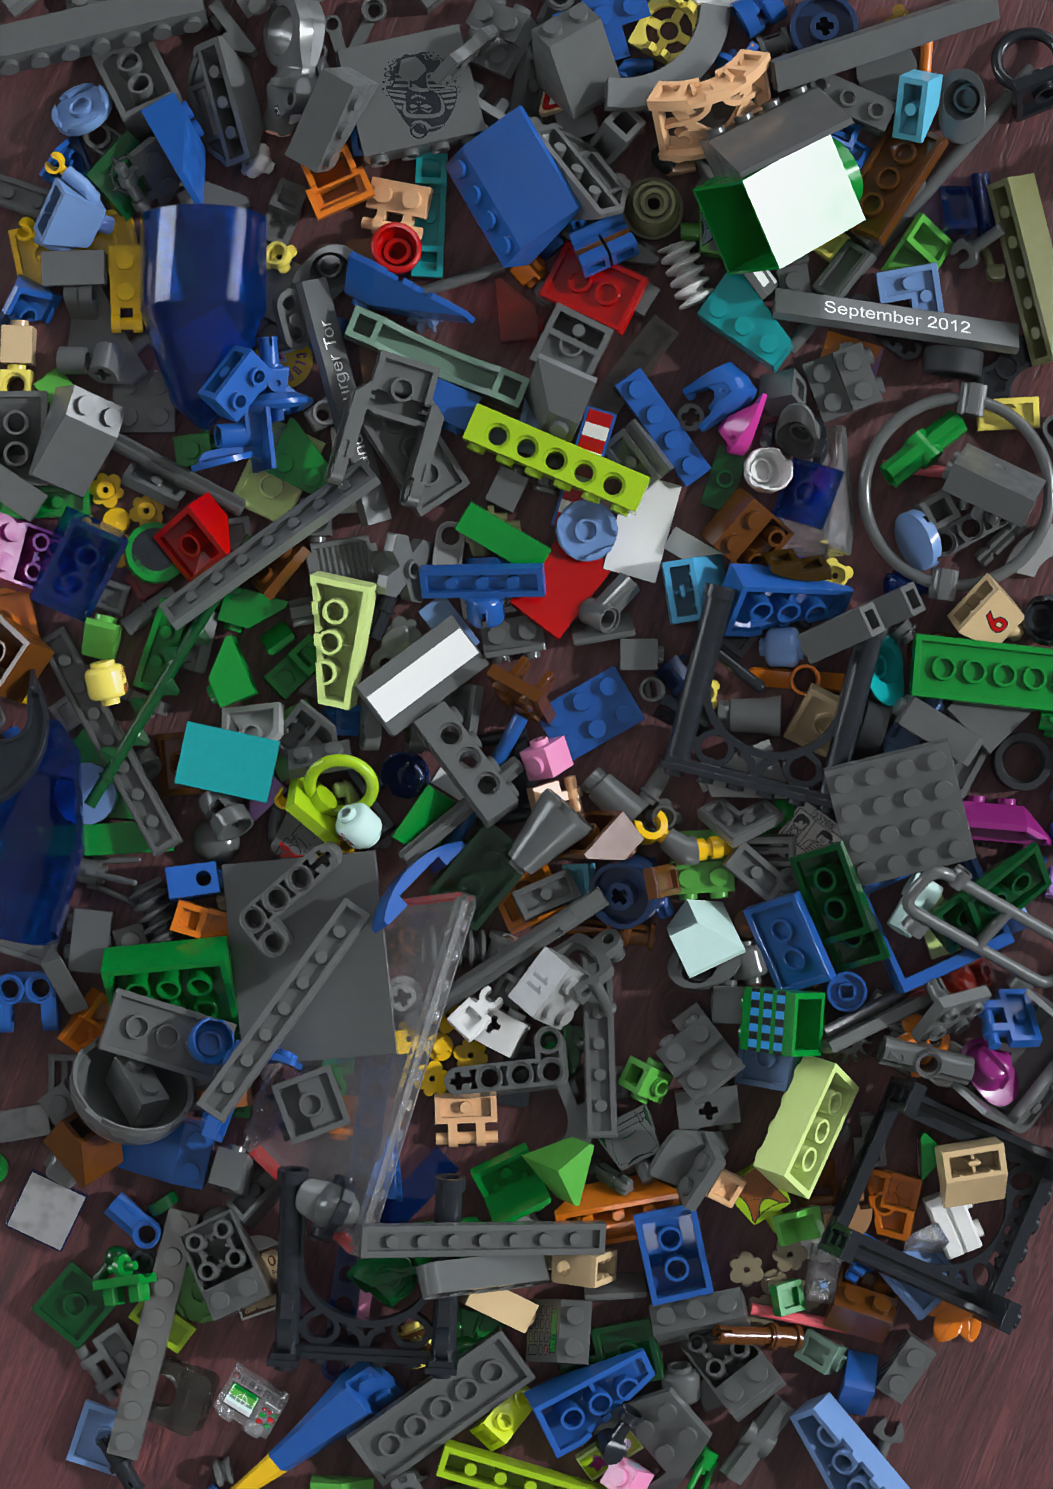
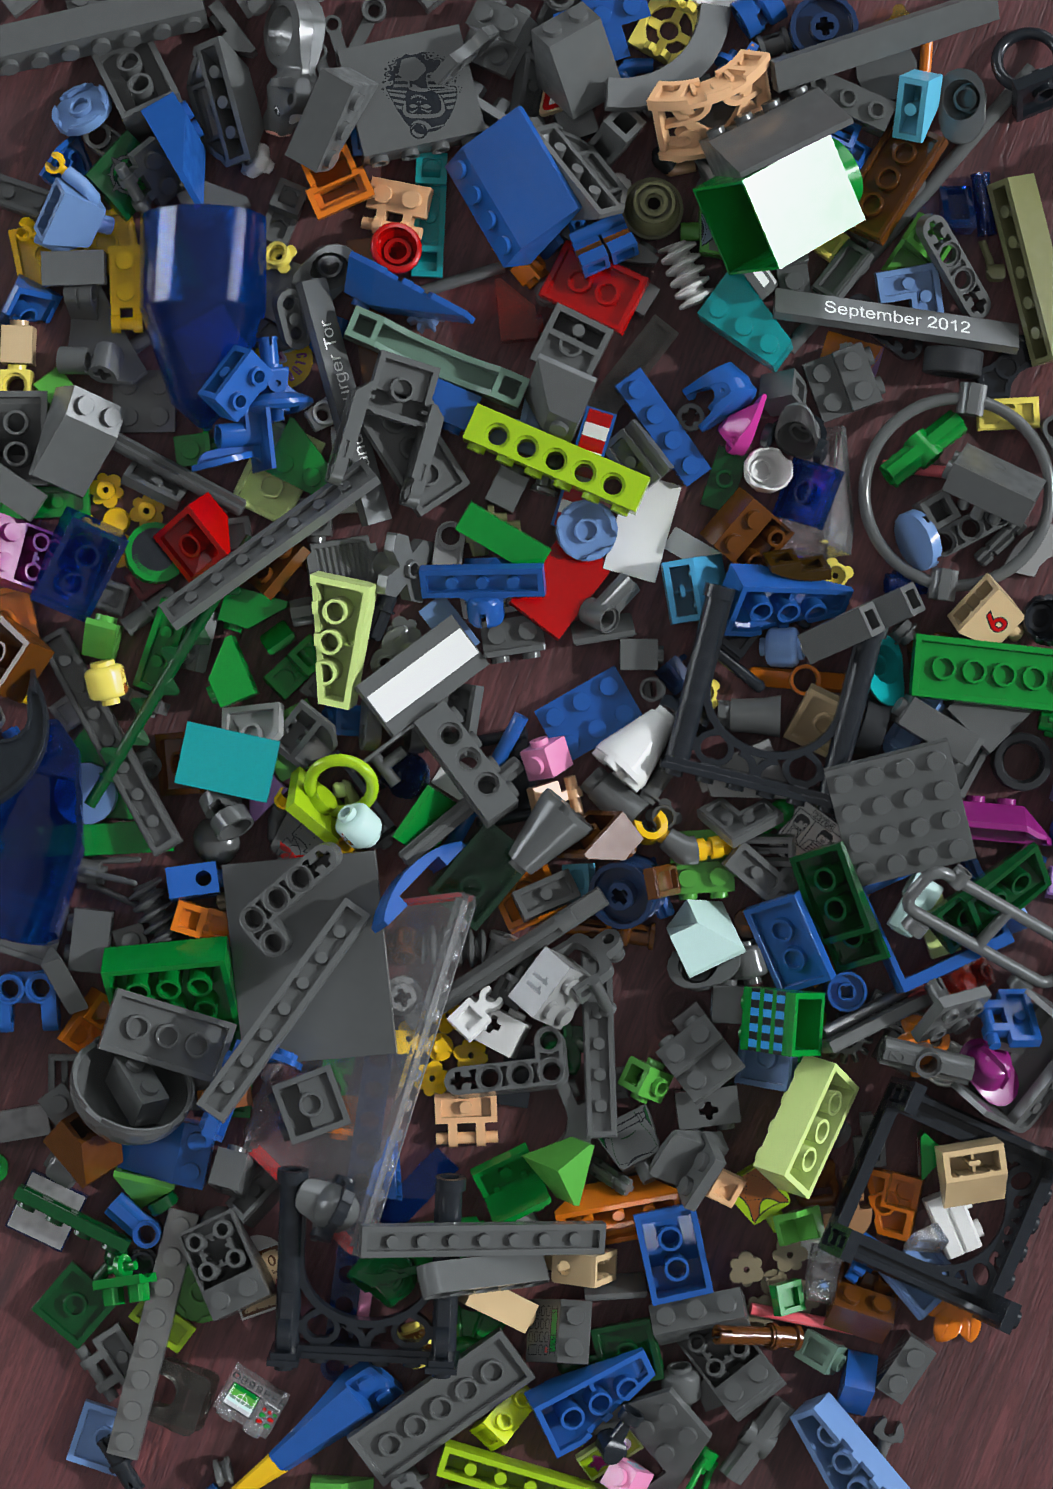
blue hair [187,1017,235,1066] -> none
dark grey plate [288,739,352,779] -> none
reddish brown plate [486,656,557,725] -> none
dark grey bar [950,223,1006,269] -> none
none -> dark green plate [13,1183,133,1255]
none -> bright green slope [113,1167,177,1208]
none -> dark grey shield [351,724,414,788]
none -> white cone [592,705,675,793]
none -> dark grey beam [916,214,991,318]

